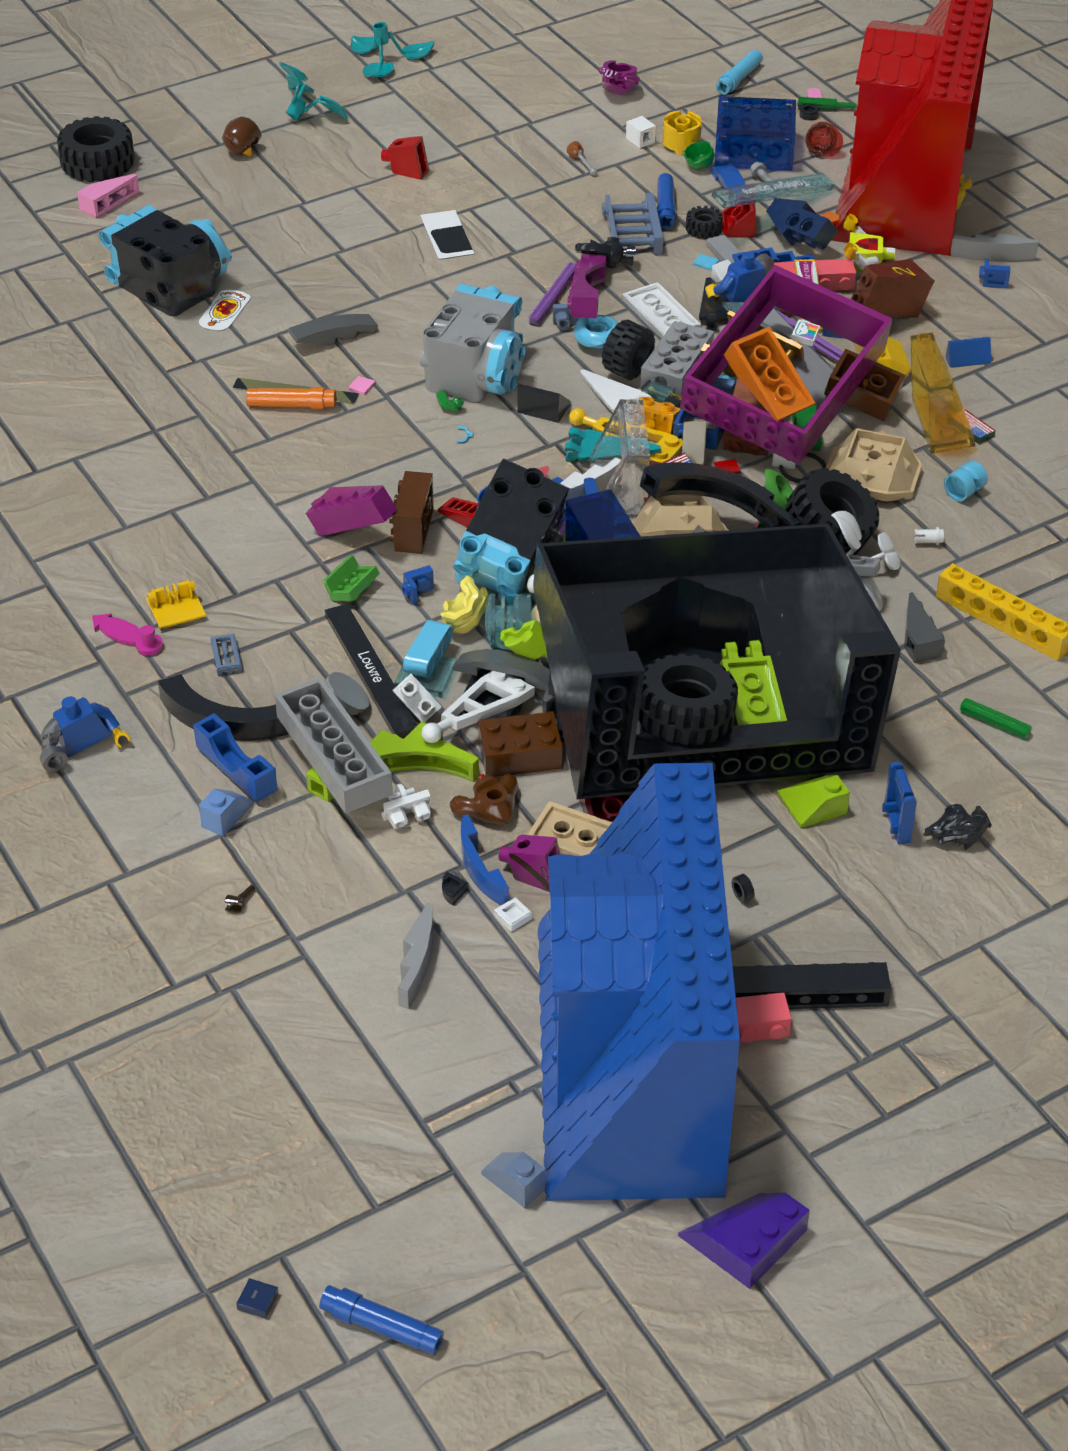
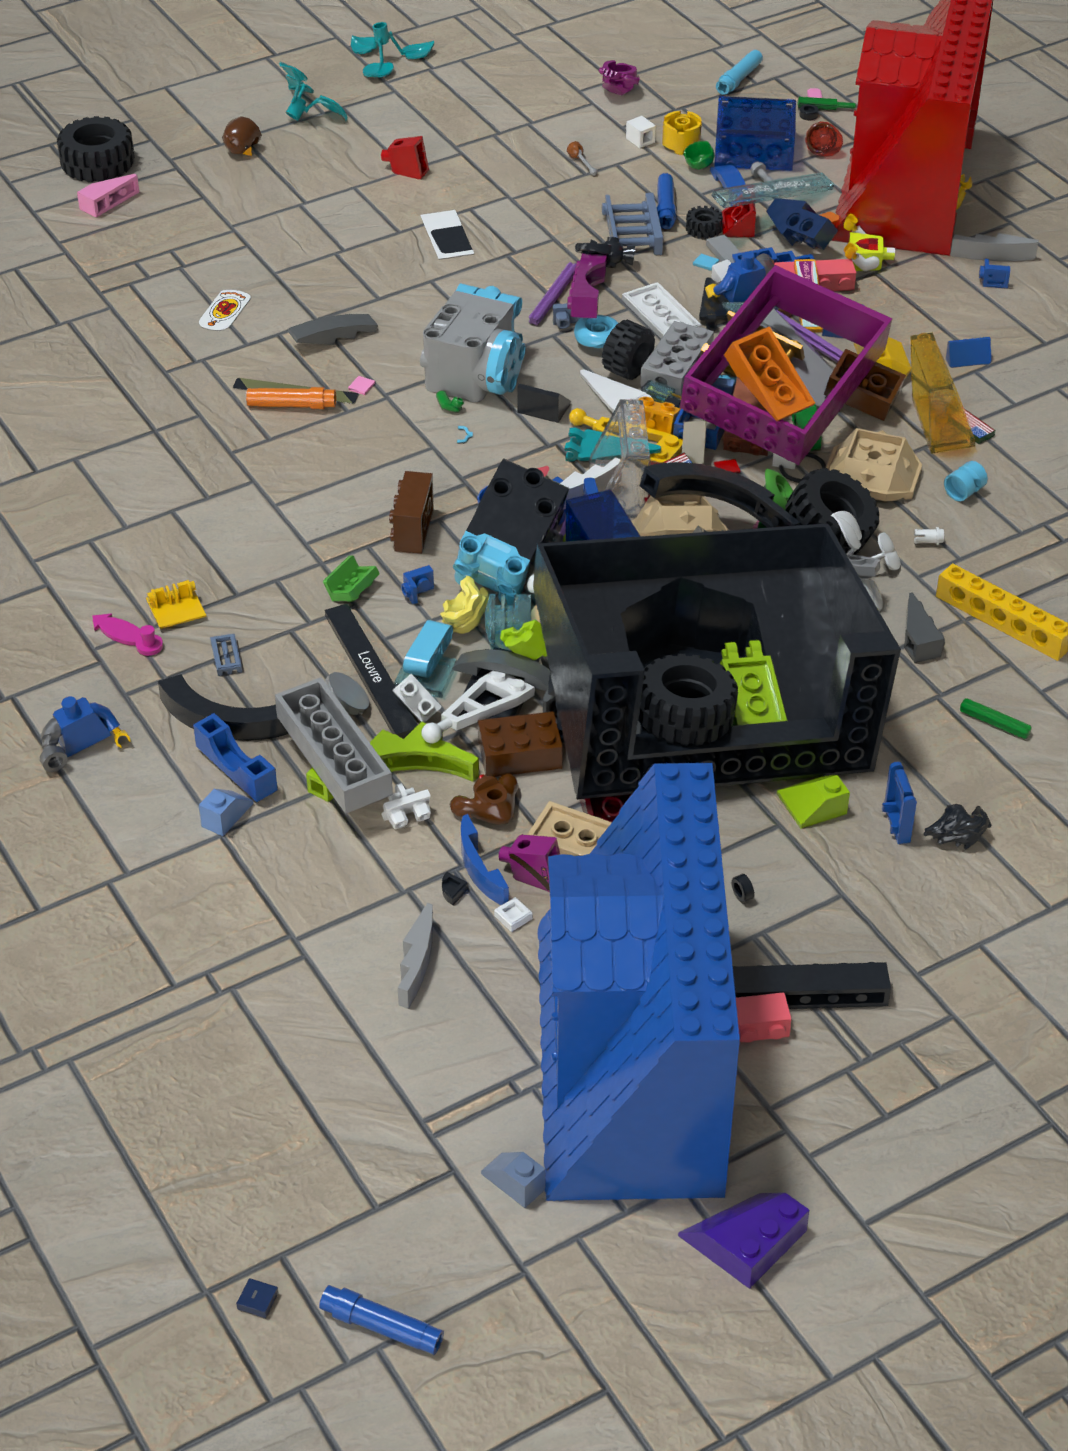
black piece [98,205,232,316] -> none
dark brown hand [225,885,255,913] -> none
magenta wedge [305,485,397,536] -> none
red slope [438,497,479,527] -> none
white tile [791,320,820,346] -> none
copper slope [851,259,935,318] -> none

